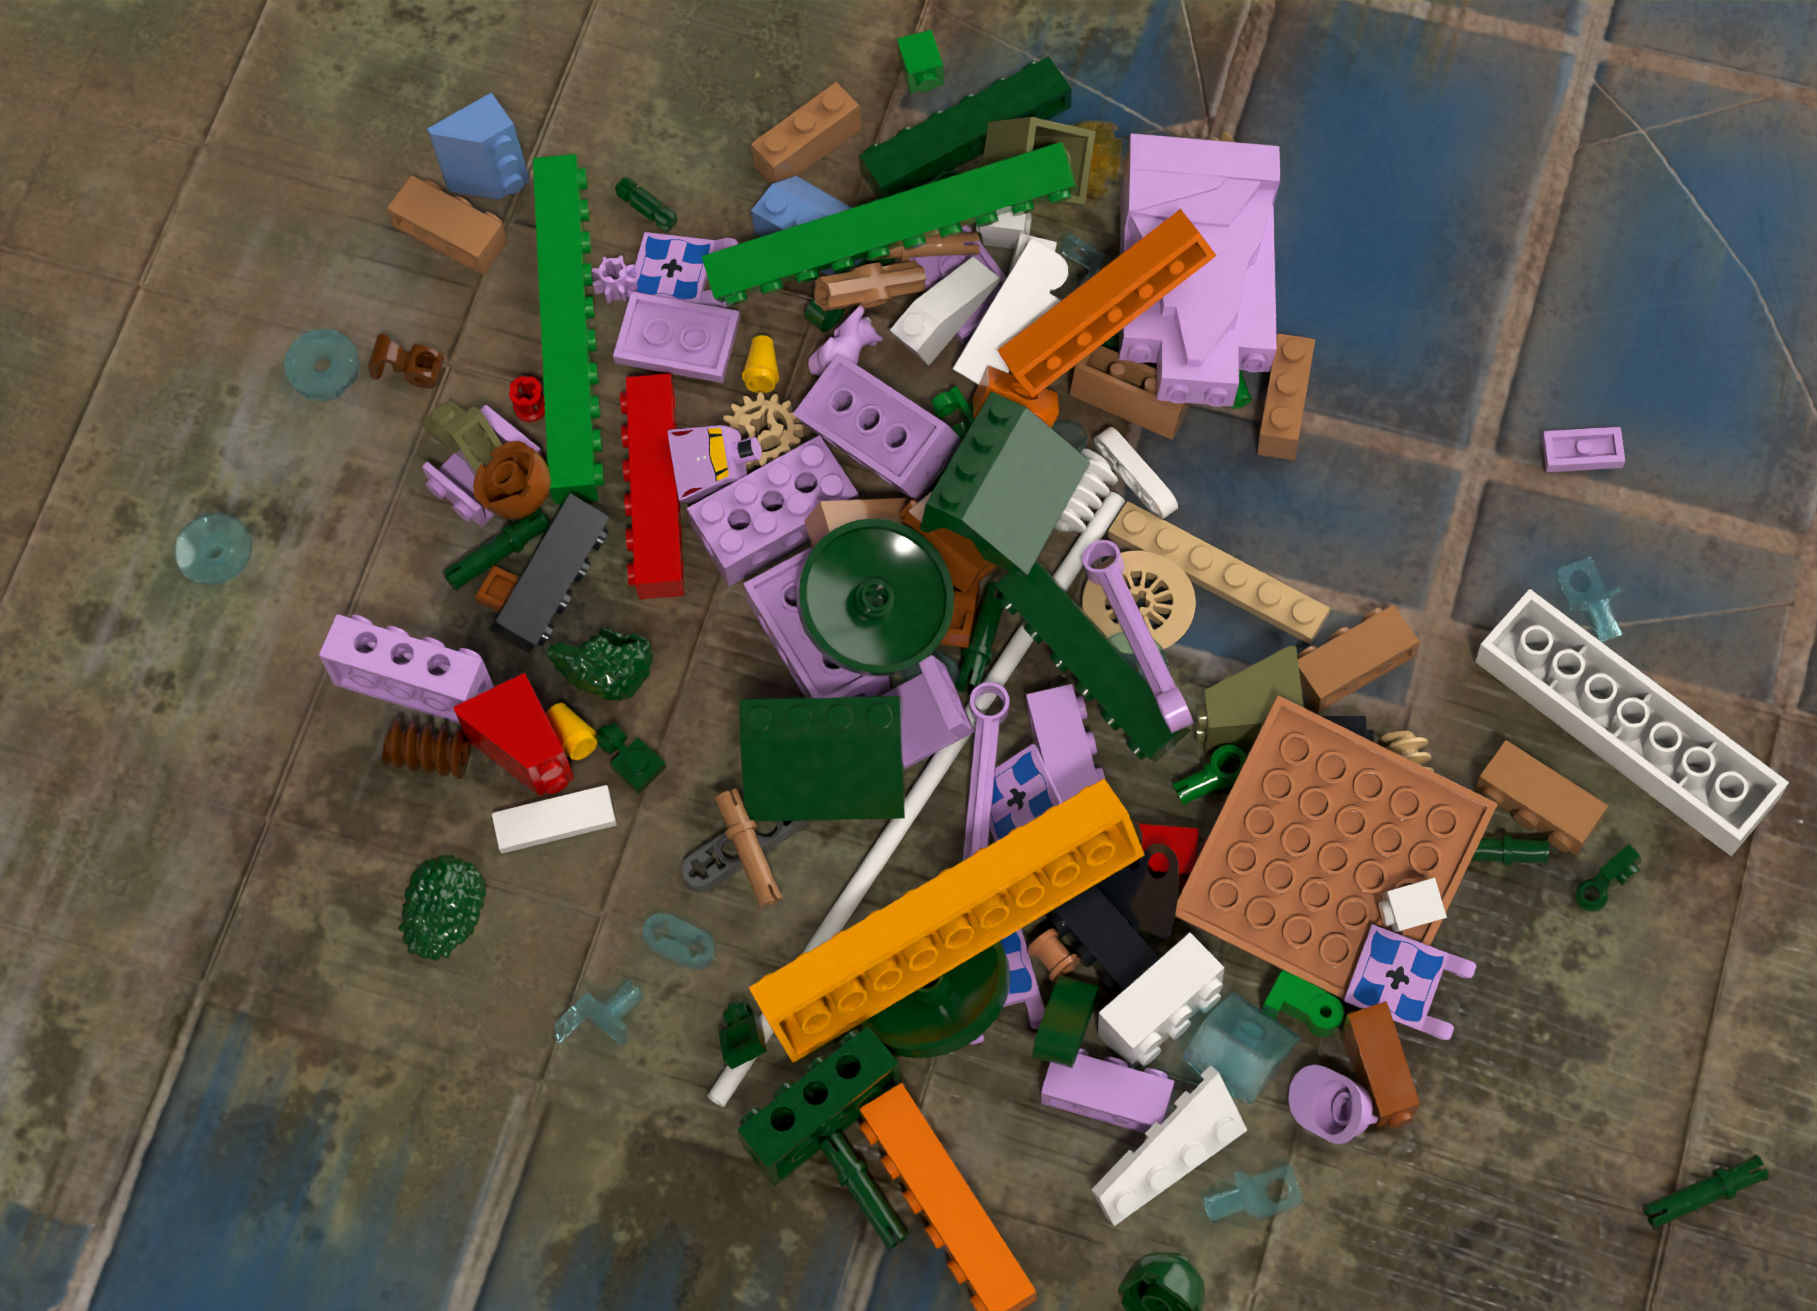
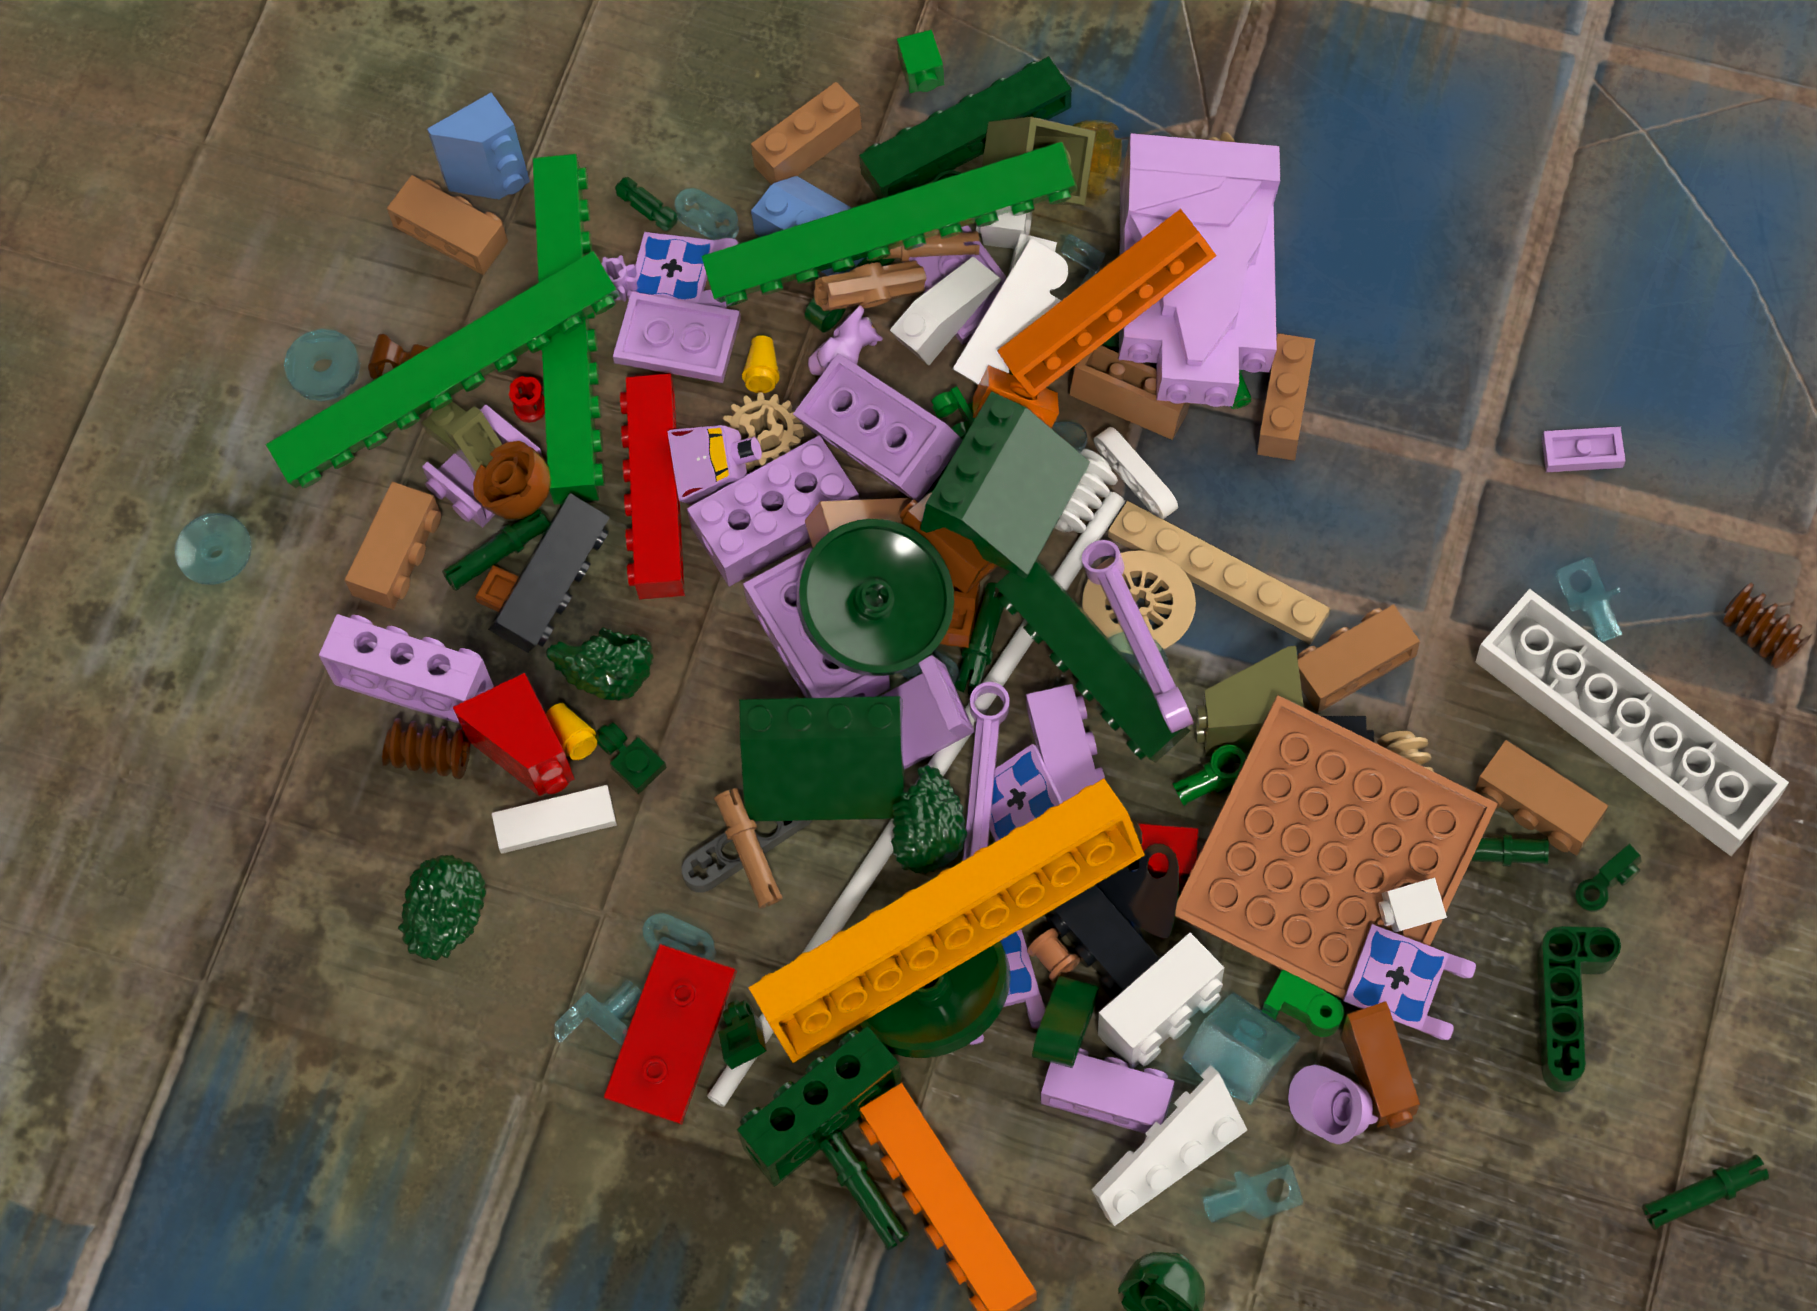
none -> green brick [265,251,620,488]
none -> medium nougat brick [345,482,441,610]
none -> red plate [604,944,737,1125]
none -> clear light blue beam [675,188,739,240]
none -> dark green piece [891,765,967,874]
none -> dark green beam [1537,926,1621,1093]
none -> reddish brown piece [1723,582,1812,669]

